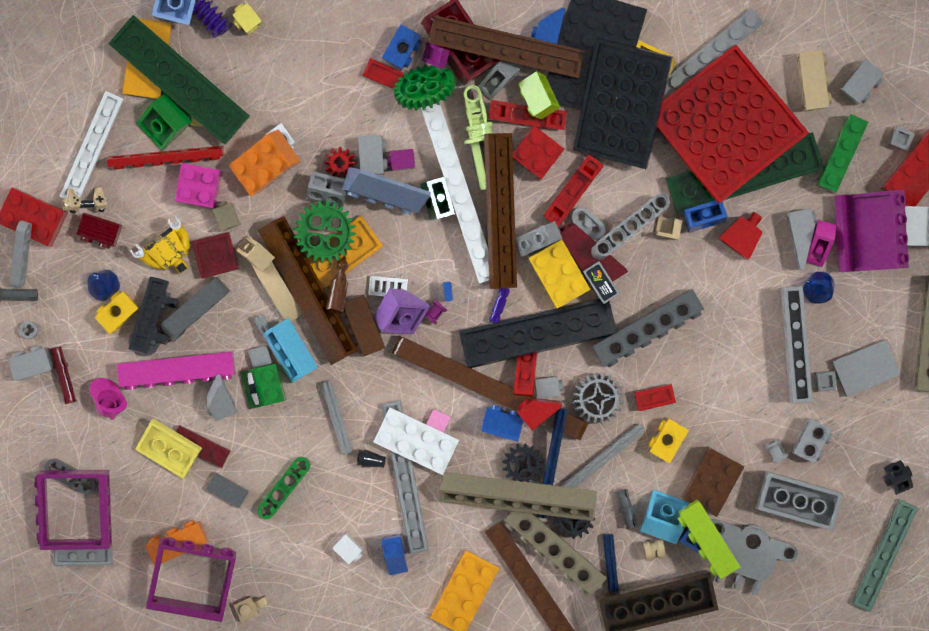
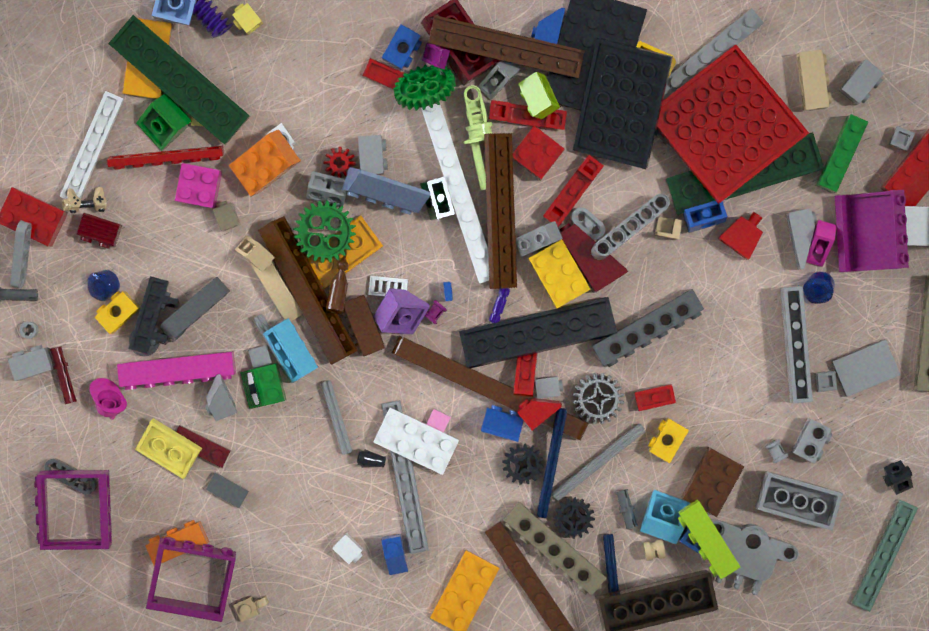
light grey tile [54,545,113,566] -> none
yellow torso [130,215,190,274] -> none
dark red plate [192,232,239,279] -> none
green beam [258,456,311,519] -> none
magenta brick [387,149,416,171] -> none
dark tan brick [440,472,597,521] -> none
tile [583,261,620,304] -> none

